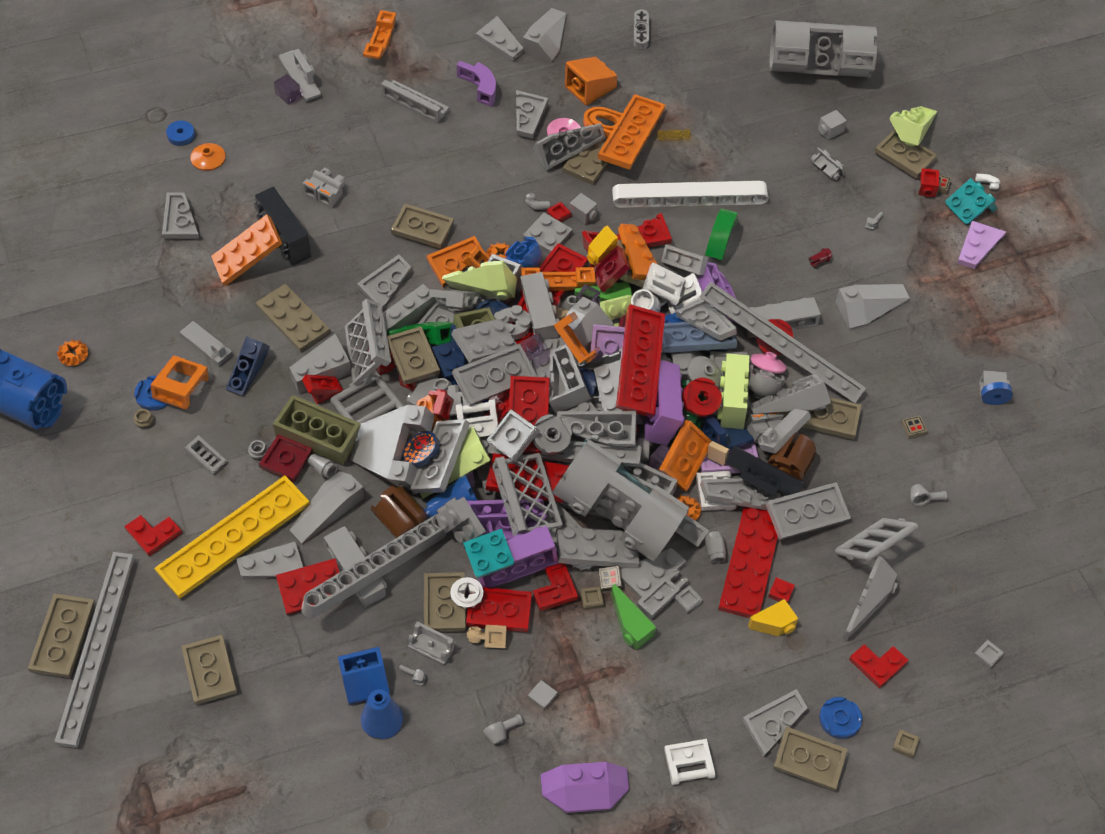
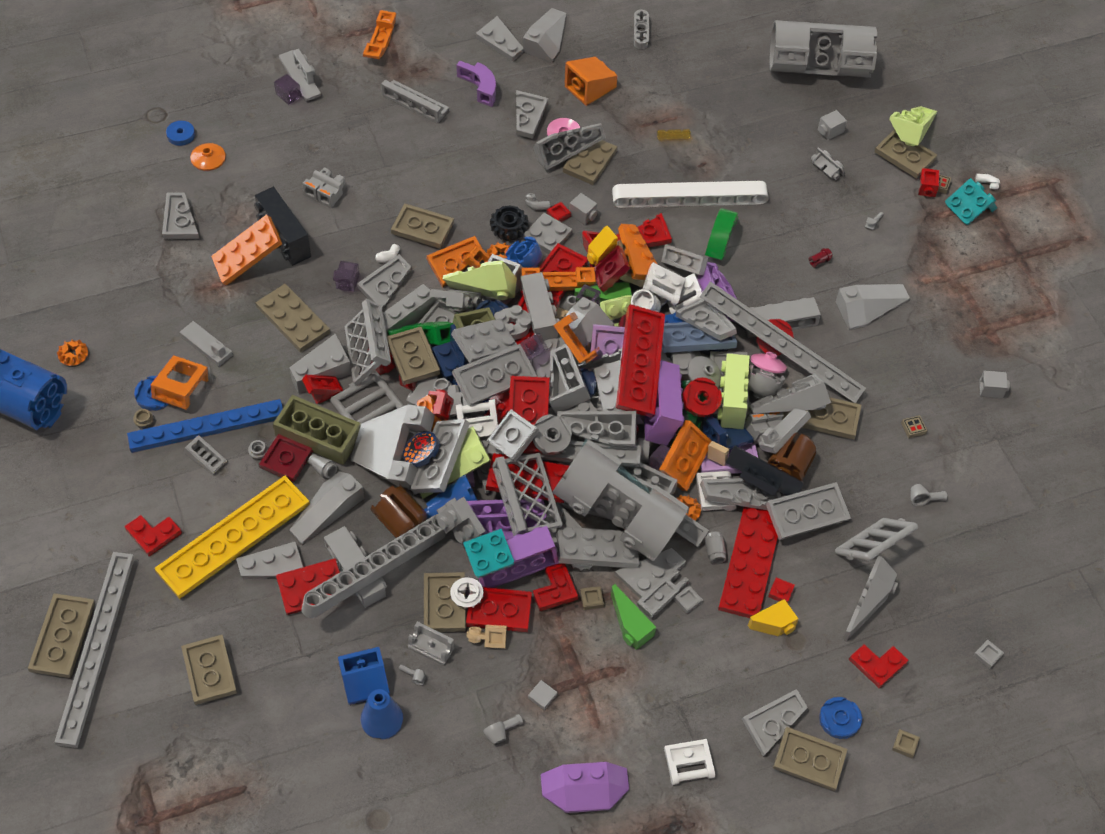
dark blue slope [226,336,270,396] -> none
orange plate [583,94,666,170] -> none
tile [599,566,622,590] -> none
lavender wing [957,221,1006,269] -> none
blue piece [981,382,1013,405] -> none
none -> blue plate [127,399,283,453]
none -> clear purple brick [333,261,360,292]
none -> white arm [376,244,400,263]
none -> black gear [490,205,529,241]

